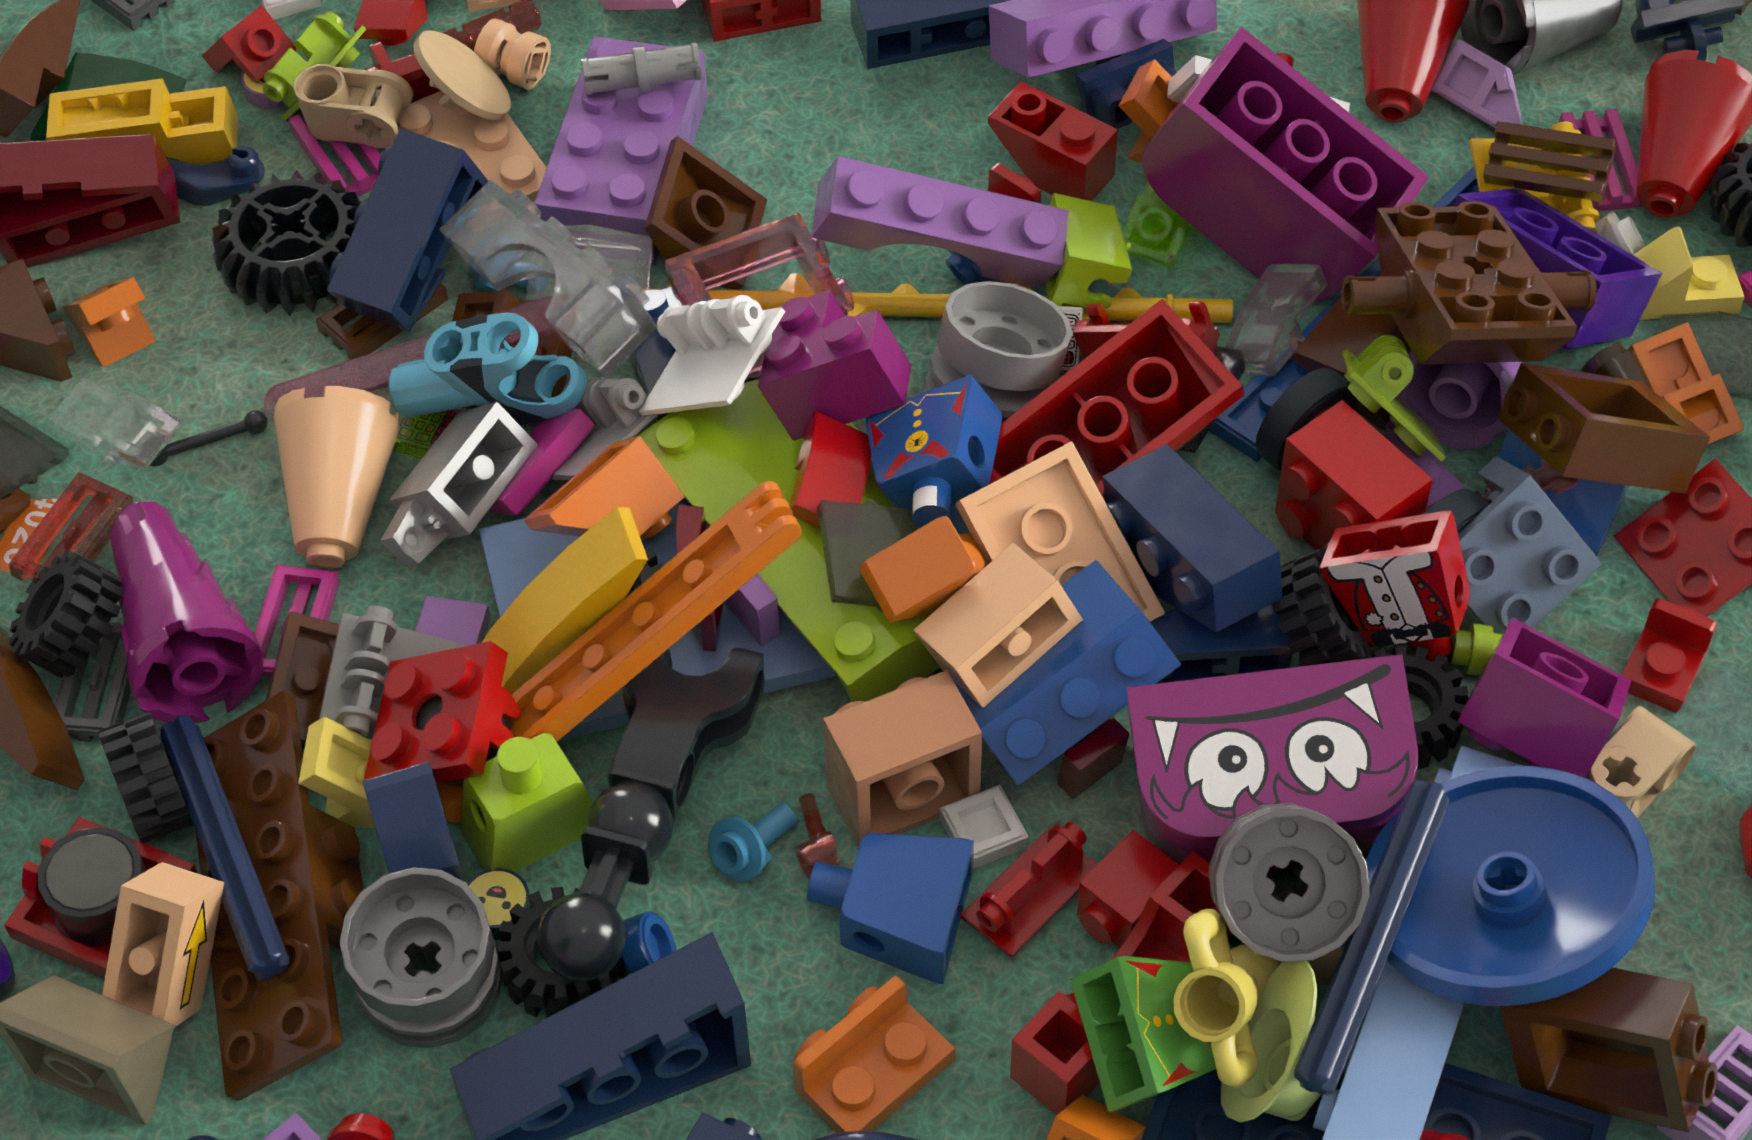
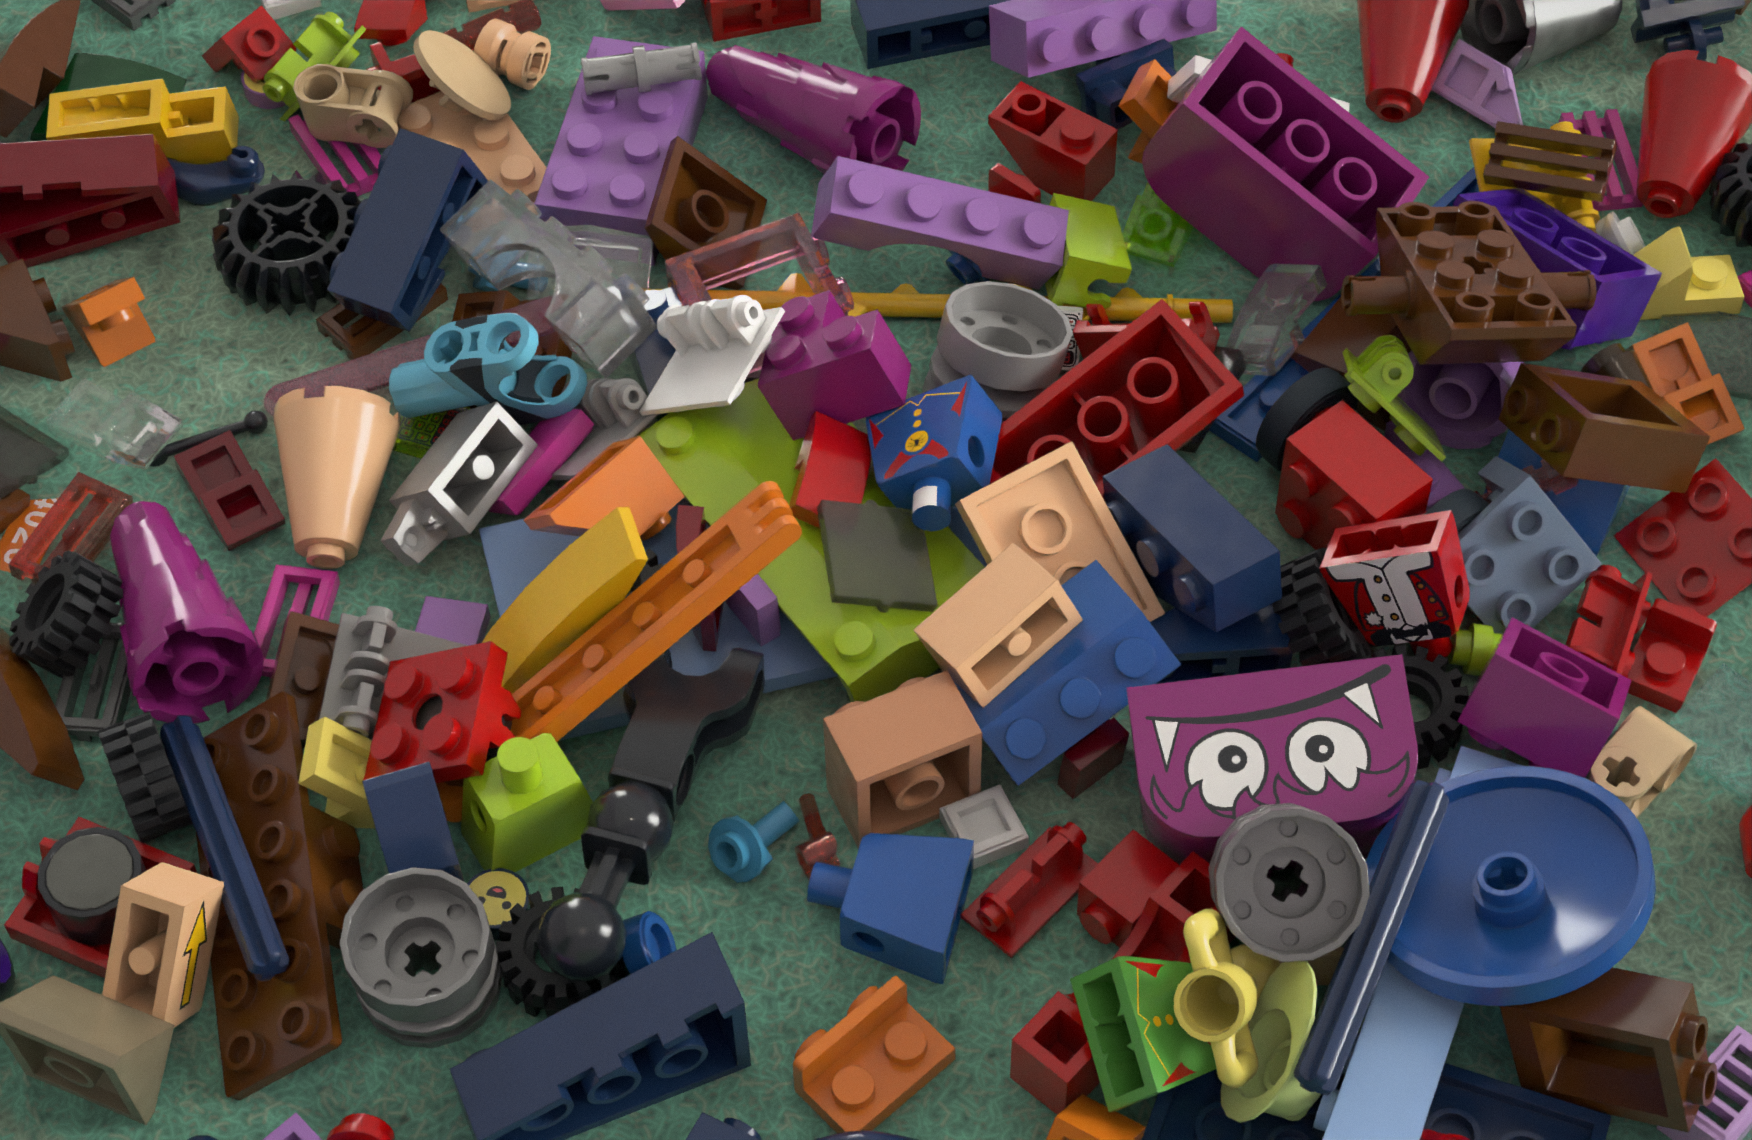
orange slope [859,516,988,623] -> none
none -> dark red slope [174,430,286,551]
none -> magenta cone [706,45,921,174]
none -> red hinge [1565,565,1653,677]

